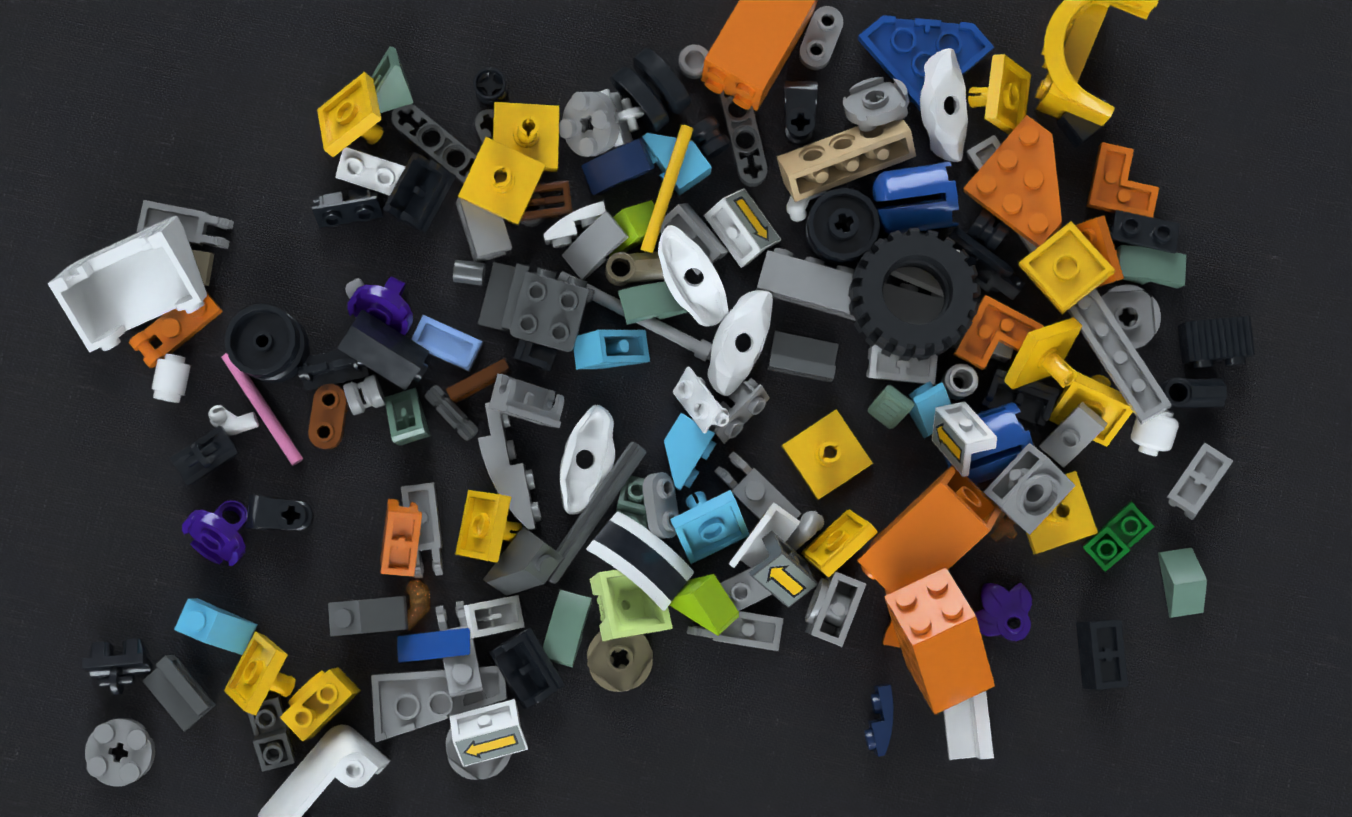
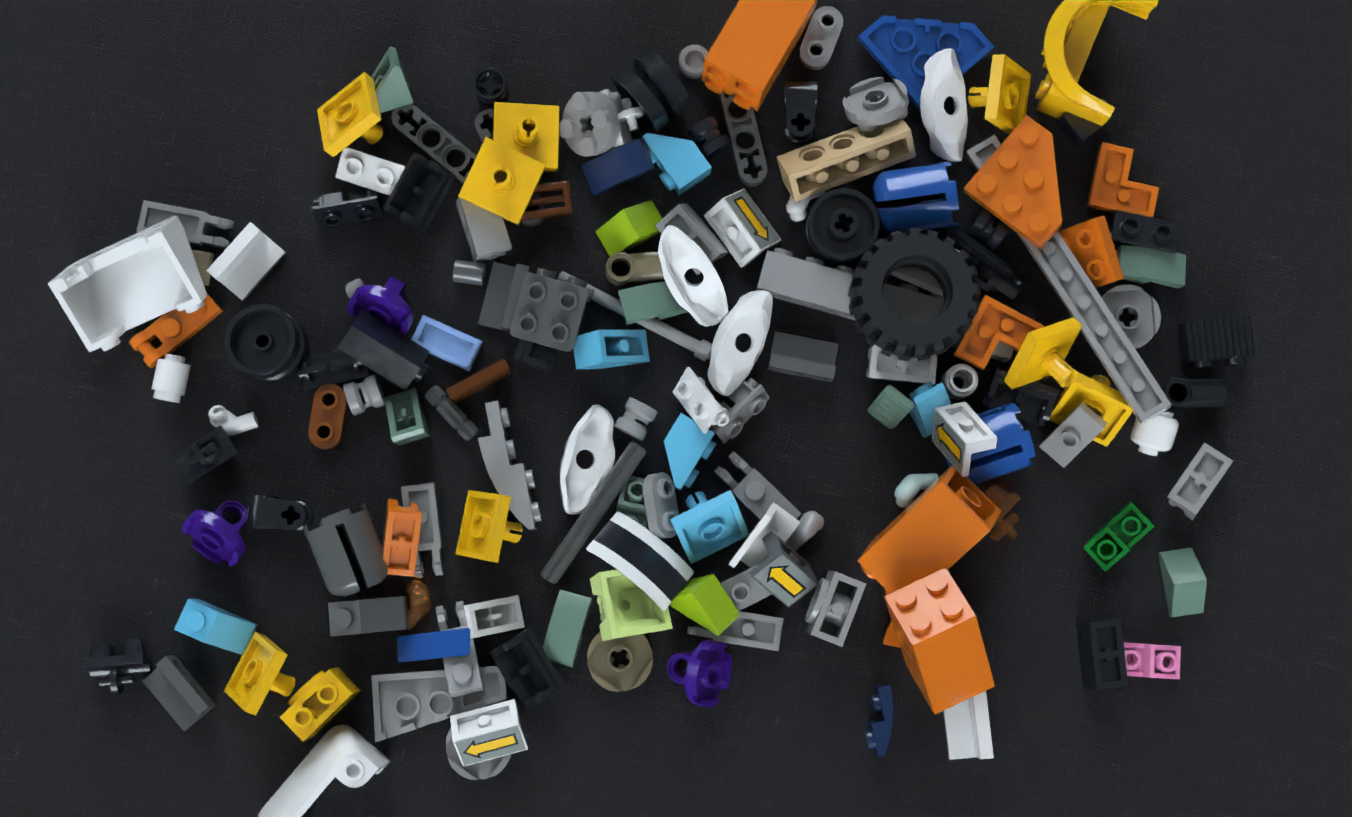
light grey plate [85,718,155,786] -> none
bright pink bar [221,353,303,466] -> none
dark grey slope [248,693,295,772] -> none
dark grey slope [483,526,564,596] -> none
light grey hinge [488,374,564,428] -> none
white slope [544,201,605,248] -> none
light grey slope [562,211,629,280] -> none
yellow bar [640,125,693,254] -> none
yellow tile [782,409,873,500] -> none
yellow plate [801,509,878,578] -> none
dark purple plate [974,583,1032,641] -> none
light grey brick [984,443,1076,535] -> none
yellow plate [1019,221,1115,314] -> none
yellow tile [1026,471,1098,554] -> none
none -> white panel [206,222,286,301]
none -> dark grey cylinder [303,503,389,597]
none -> light grey wheel [614,397,658,441]
none -> dark purple tile [667,640,732,708]
none -> light aqua arm [894,473,938,508]
none -> bright pink slope [1124,642,1181,680]

